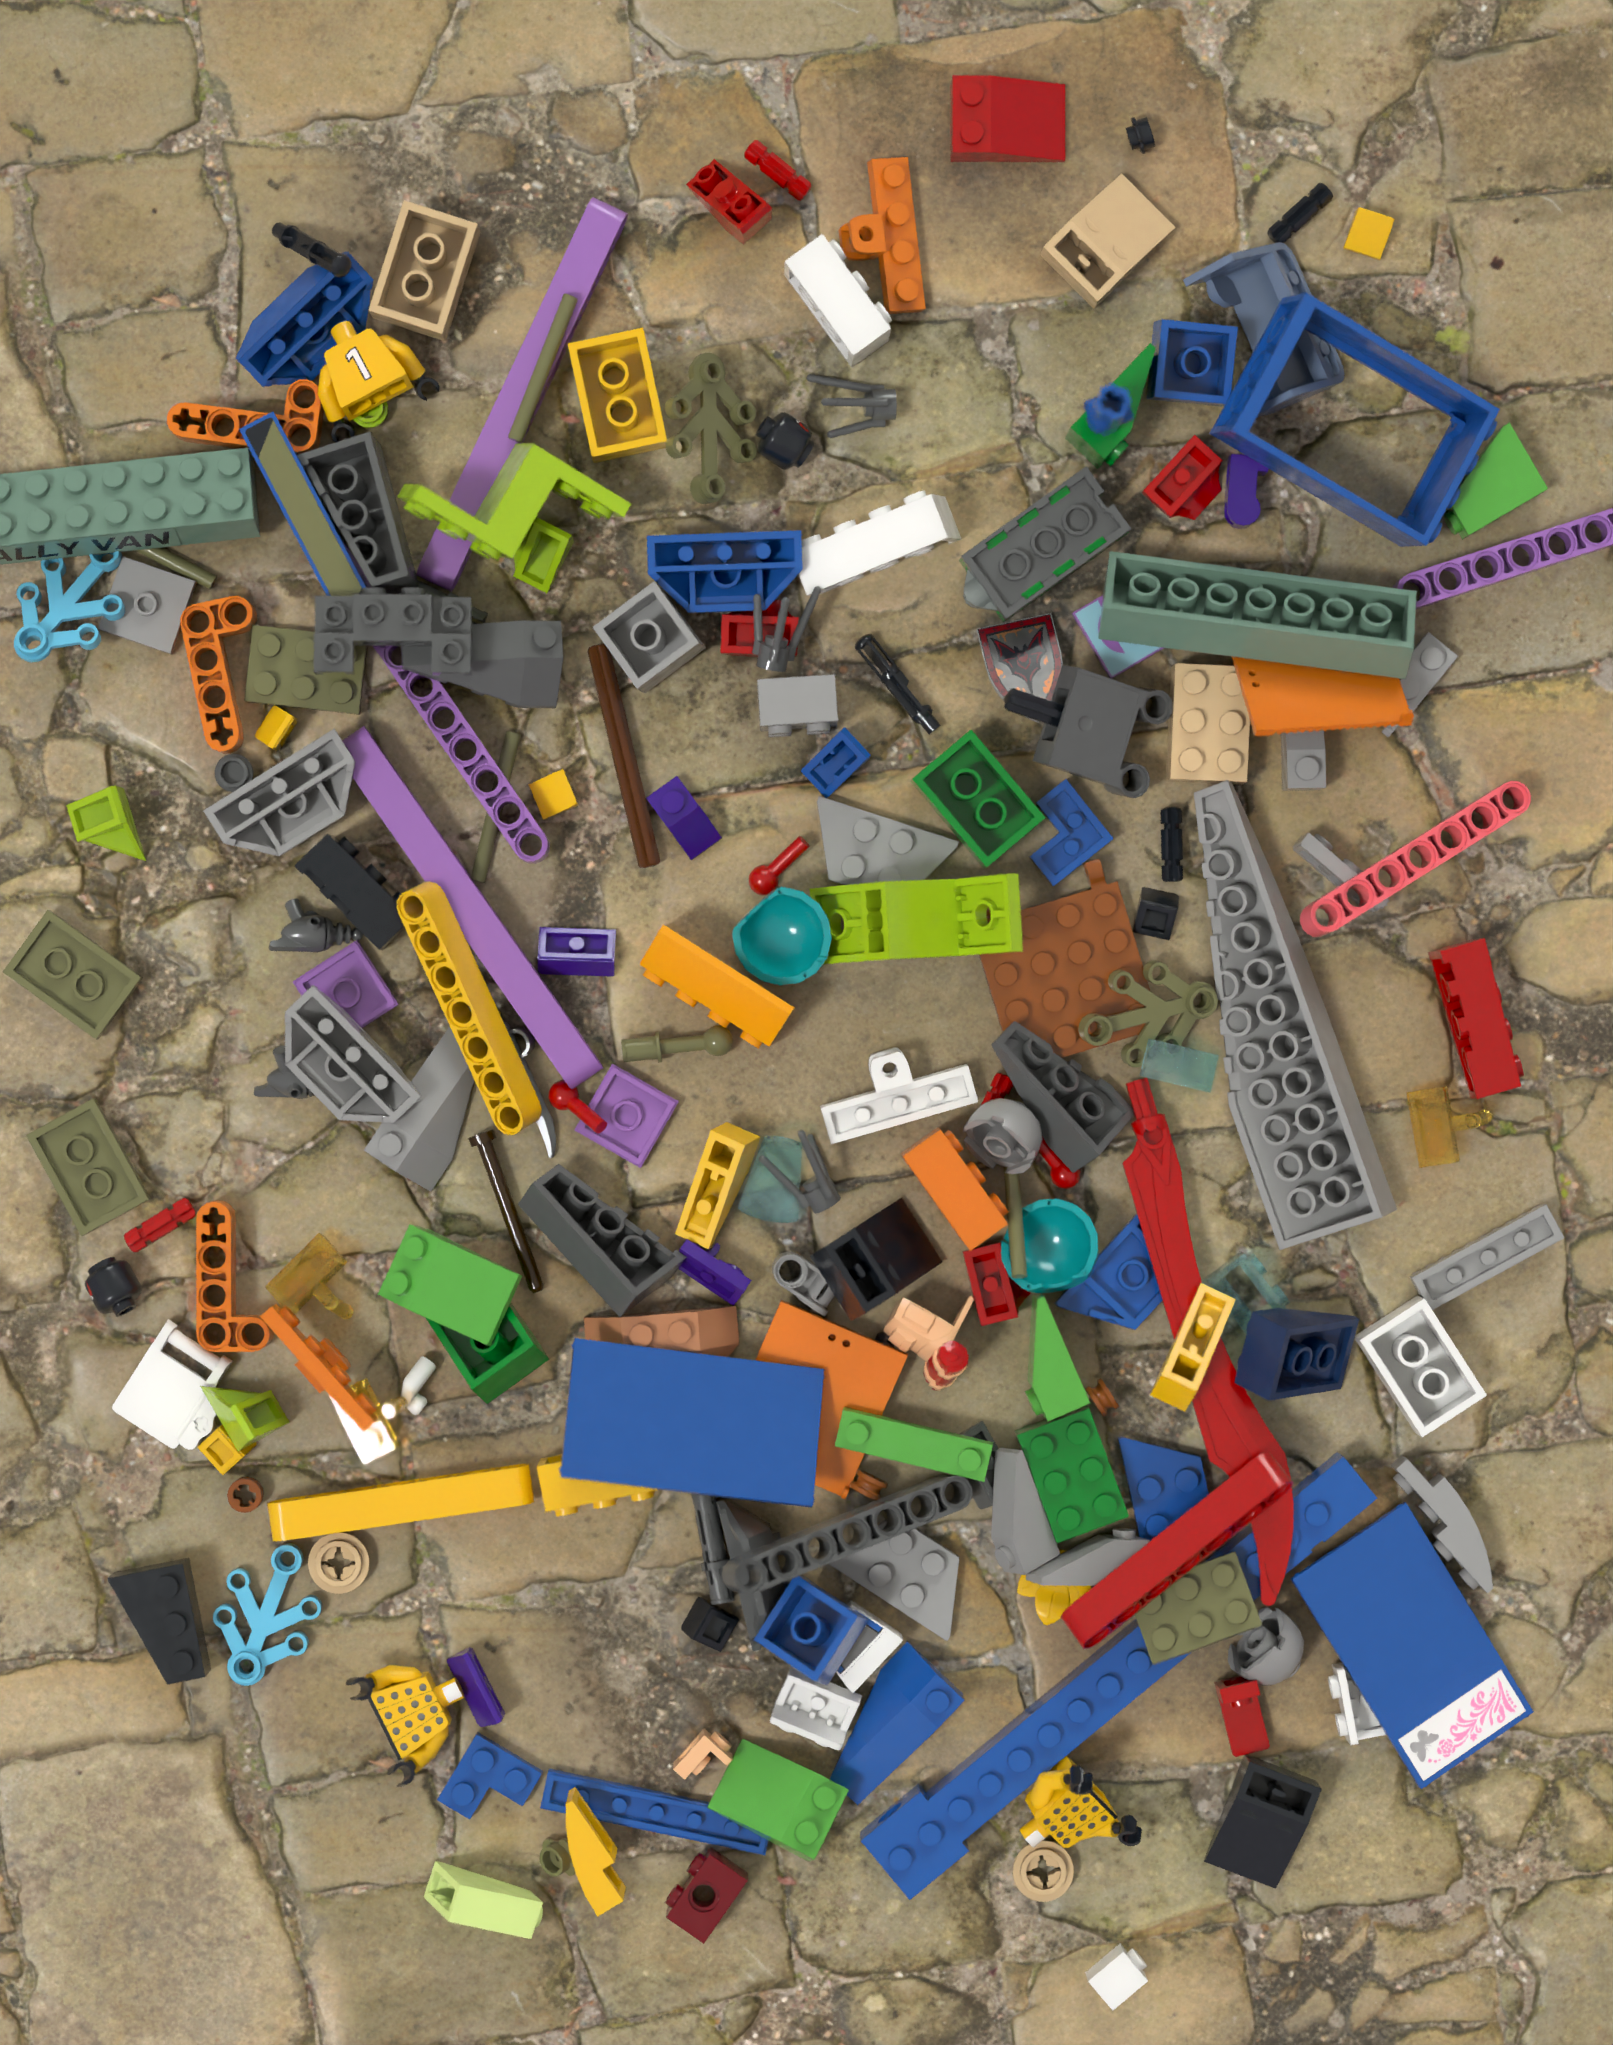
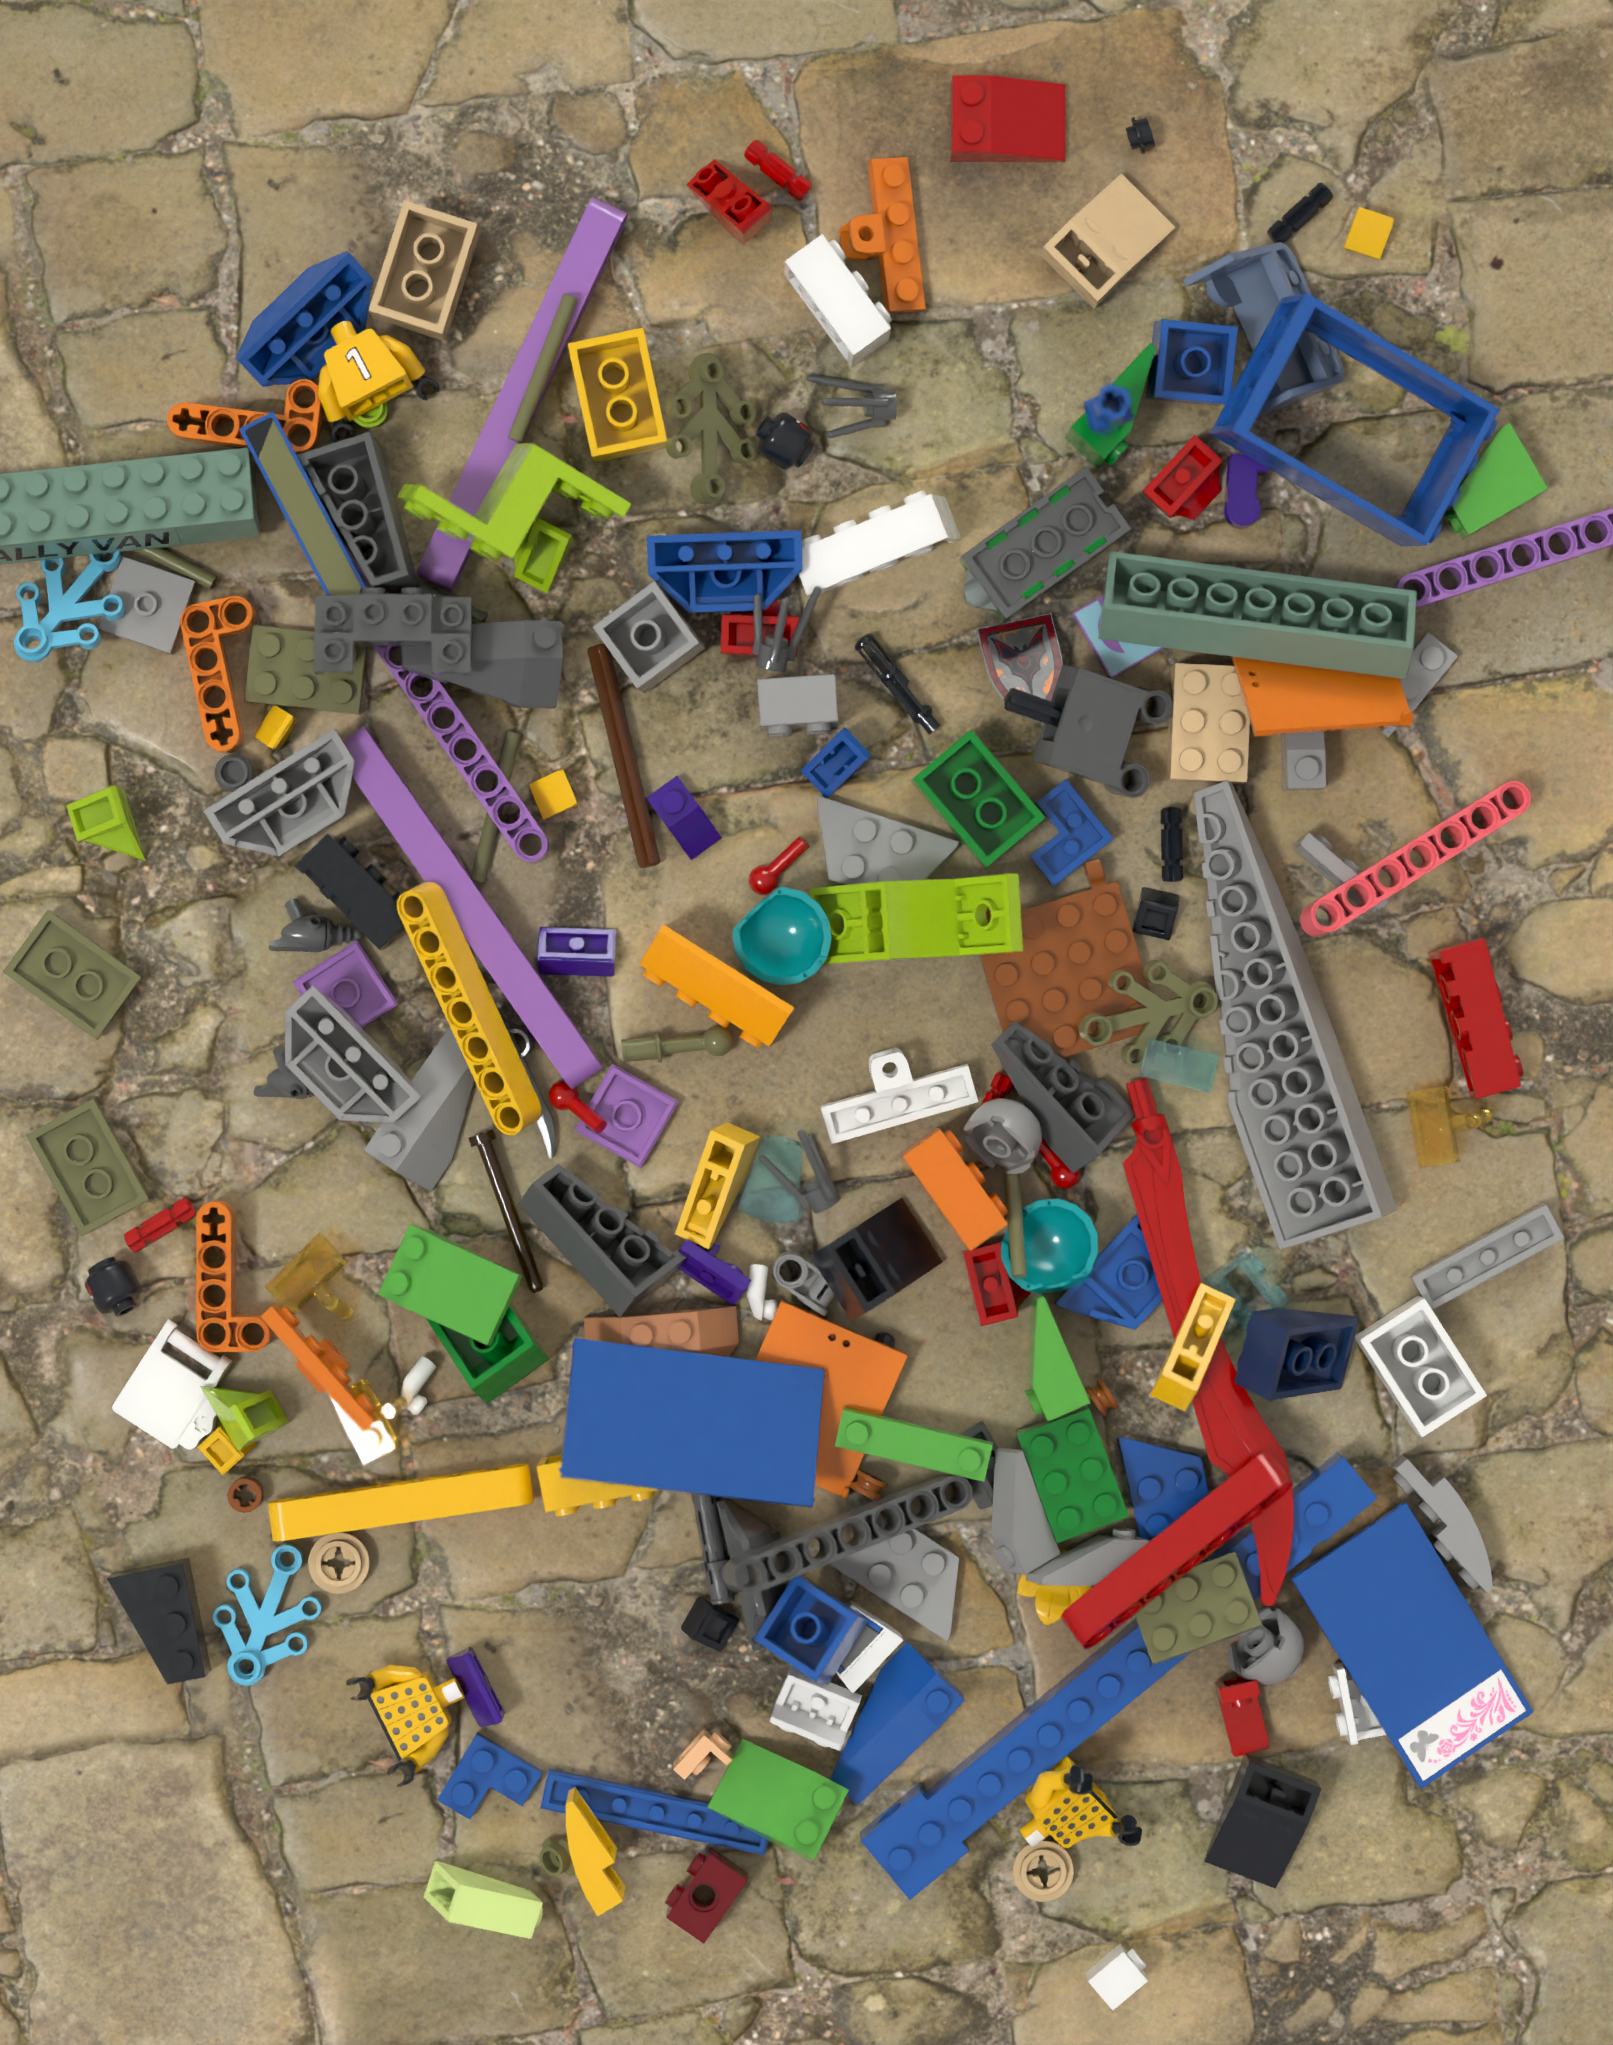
black piece [272,222,352,278] -> none
light nougat piece [883,1296,975,1391] -> none
none -> white arm [746,1264,778,1321]

